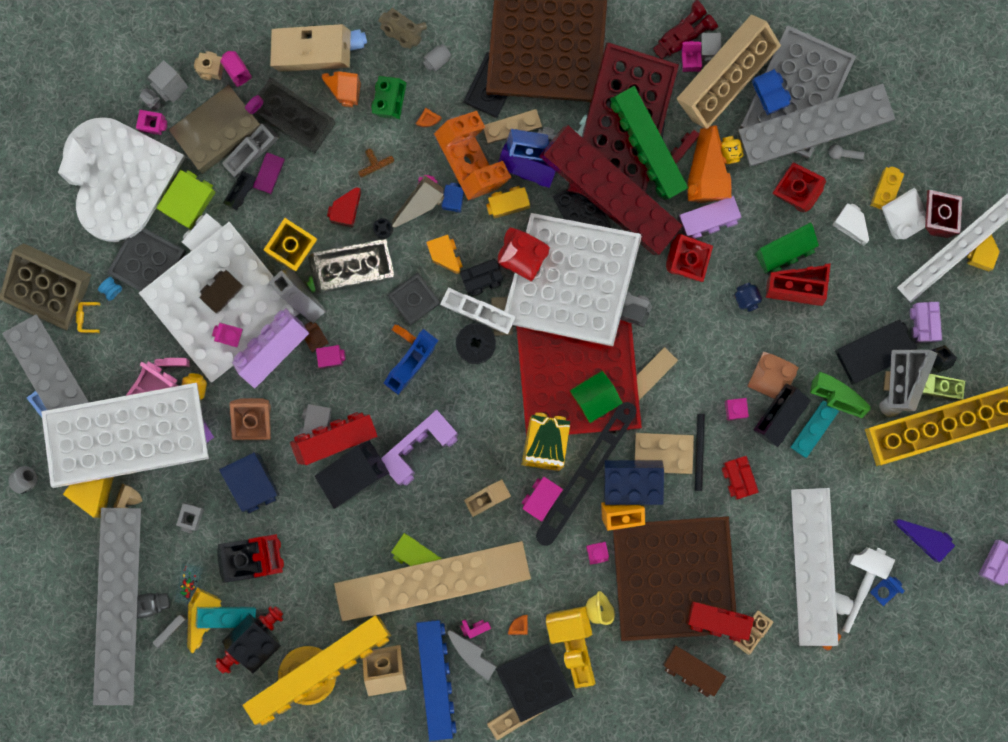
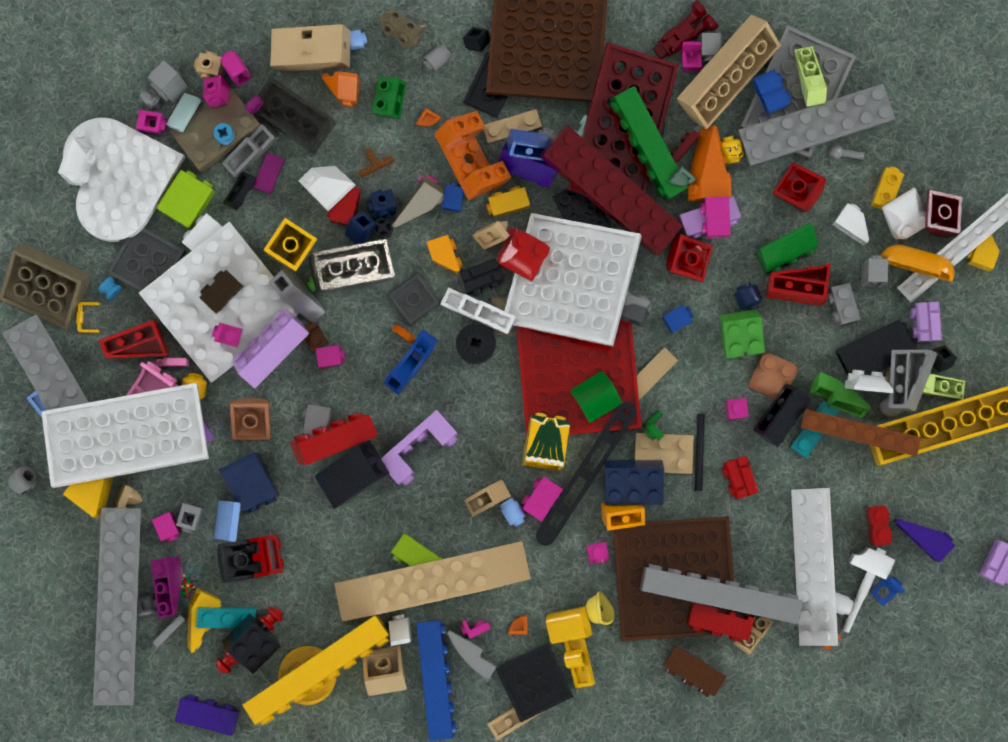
none -> red wedge [98,319,170,358]
none -> magenta slope [151,557,183,619]
none -> dark pink brick [152,512,182,543]
none -> light aqua tile [166,93,201,132]
none -> dark purple brick [175,694,240,736]
none -> dark pink brick [202,75,230,108]
none -> dark azure wheel [213,123,235,145]
none -> light blue tile [213,500,241,542]
none -> white slope [298,166,355,211]
none -> dark blue brick [345,211,376,246]
none -> dark blue brick [367,189,397,219]
none -> white slope [388,614,413,646]
none -> black slope [463,27,490,52]
none -> tan tile [472,221,510,250]
none -> light blue brick [499,497,526,527]
none -> light grey brick [639,564,803,624]
none -> green plate [643,410,664,441]
none -> blue brick [662,305,693,334]
none -> sand green tile [668,166,696,186]
none -> dark pink brick [700,196,731,239]
none -> bright green piece [719,309,765,358]
none -> yellowish green slope [794,46,827,107]
none -> dark orange plate [801,409,922,457]
none -> light grey brick [827,283,860,327]
none -> white slope [845,370,893,393]
none -> light grey brick [861,255,888,287]
none -> red brick [866,505,892,546]
none -> light orange brick [880,244,955,282]

